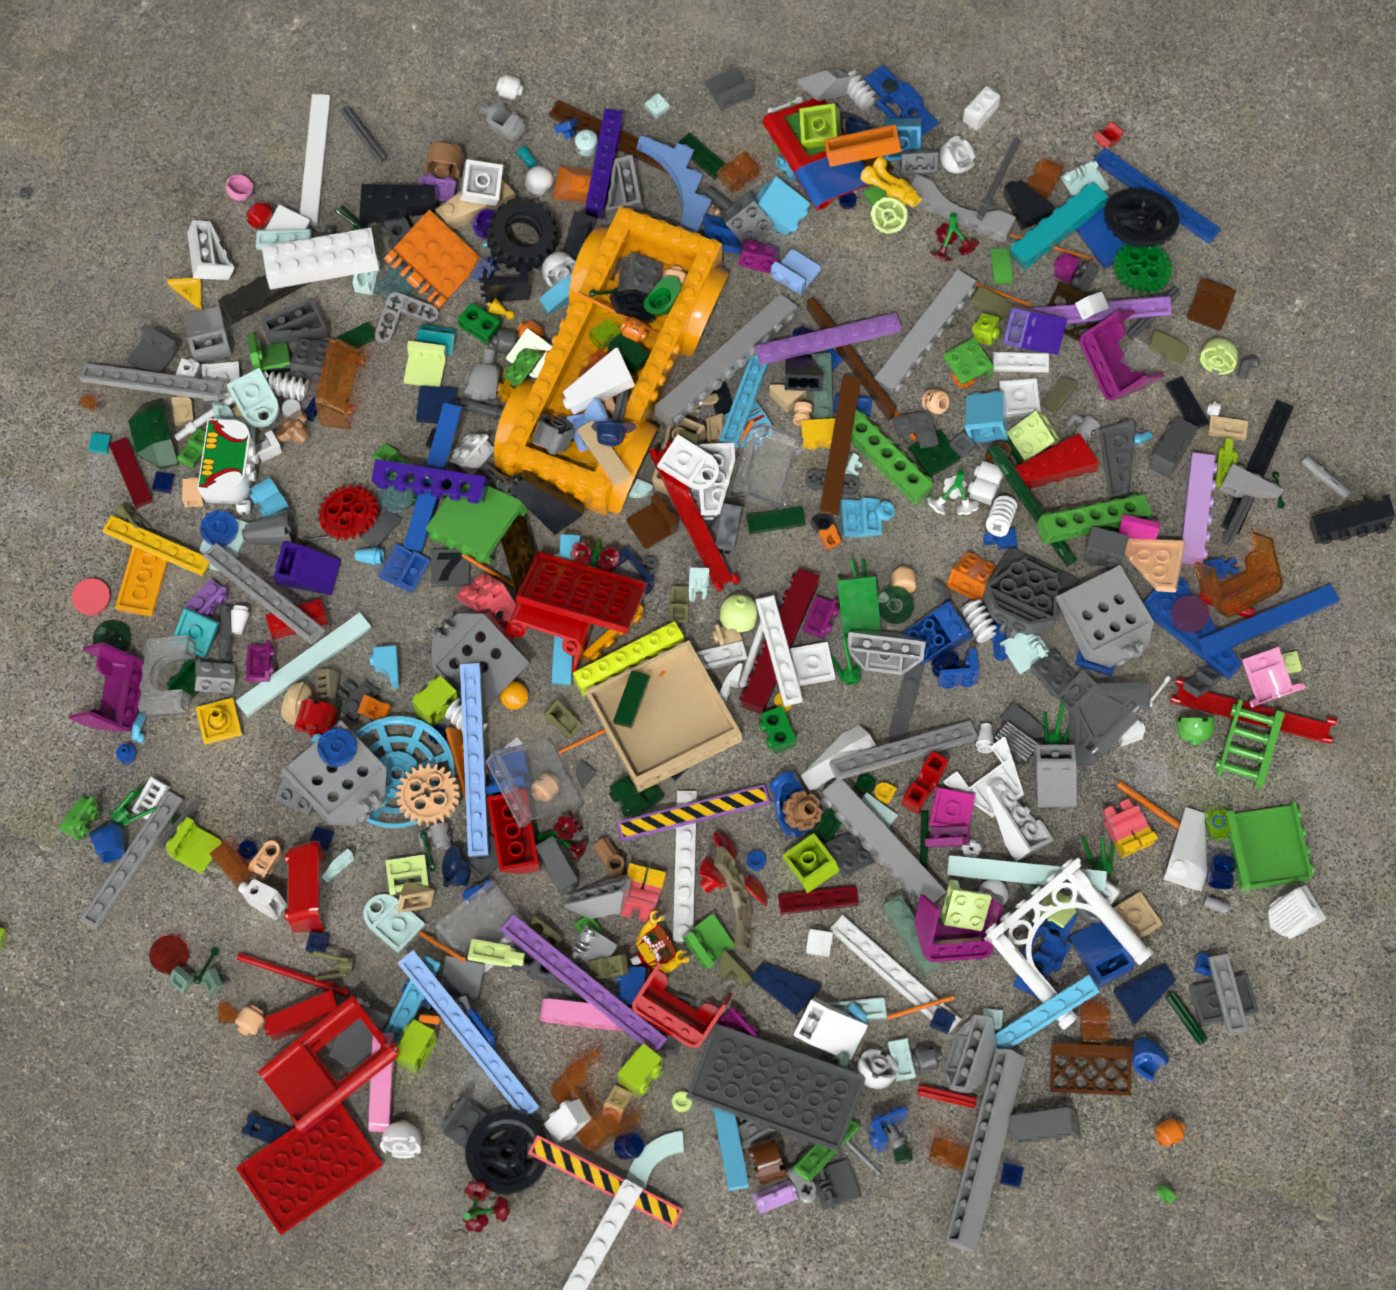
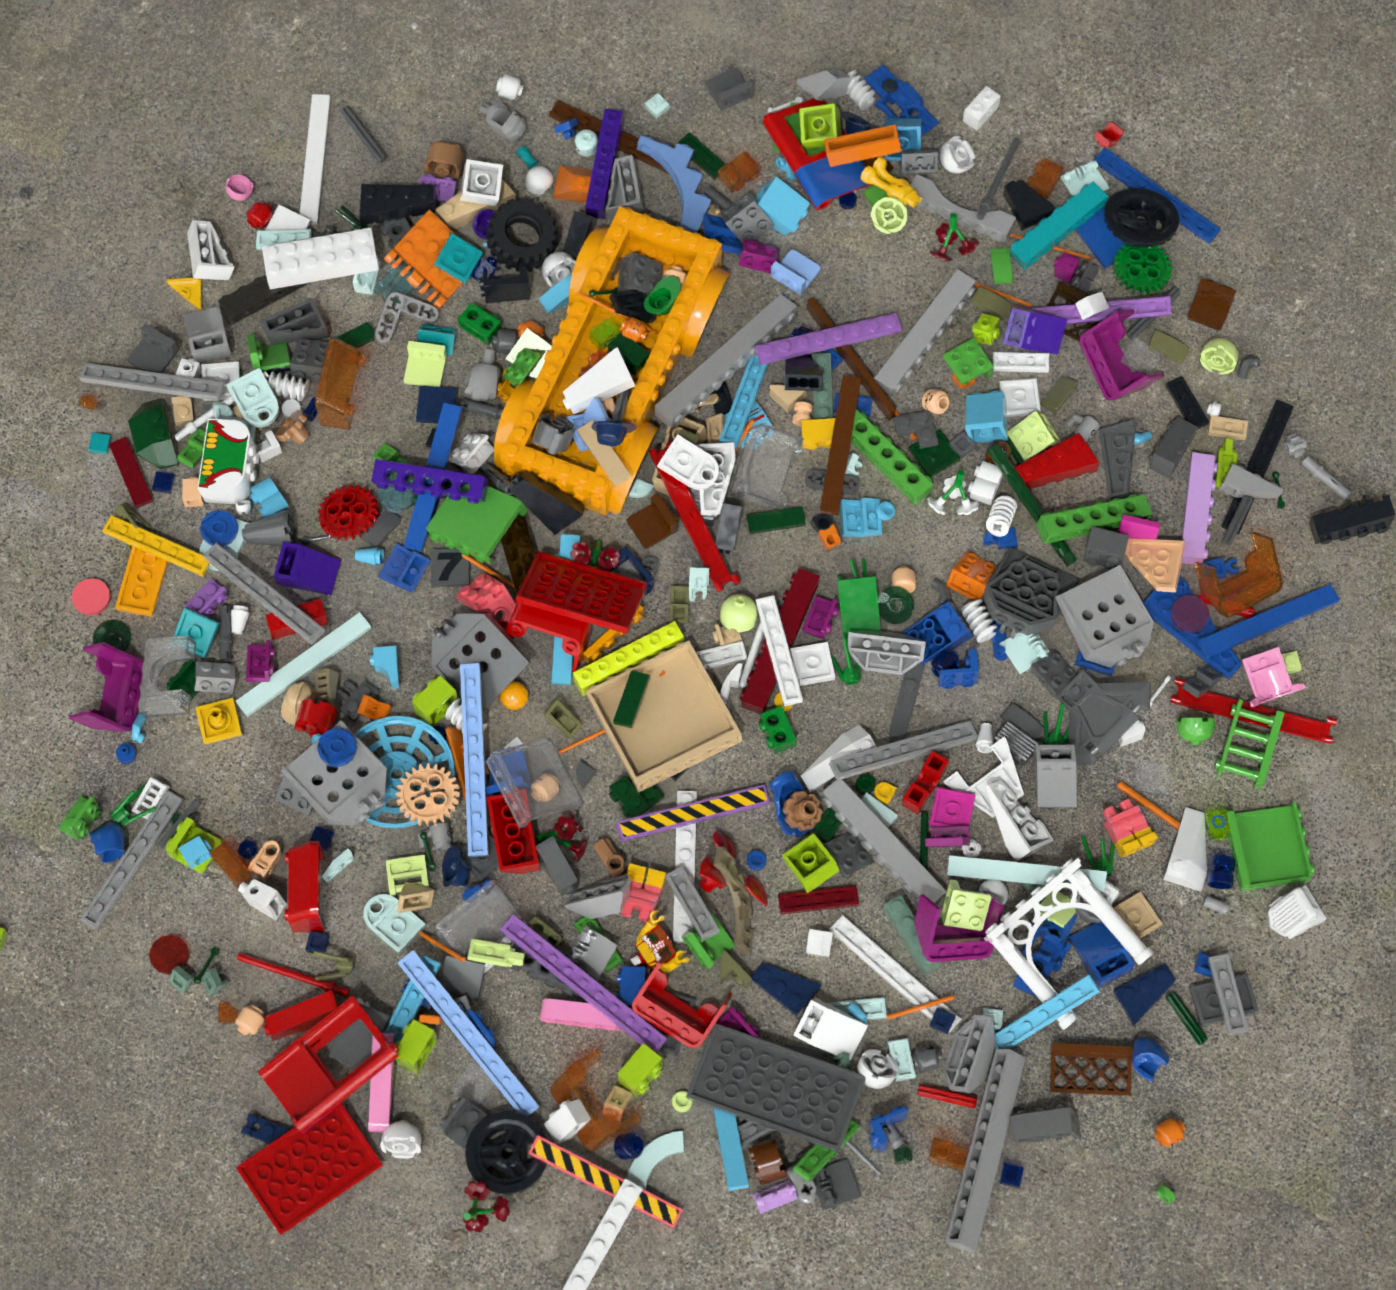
yellow piece [487,298,515,320] -> none
olive slope [587,954,629,981] -> none
clear orange brick [1080,1003,1110,1045] -> none
none -> medium azure brick [179,836,212,869]
none -> teal tile [433,233,483,284]
none -> light grey plate [665,866,720,941]
none -> light grey gear [1283,433,1307,458]

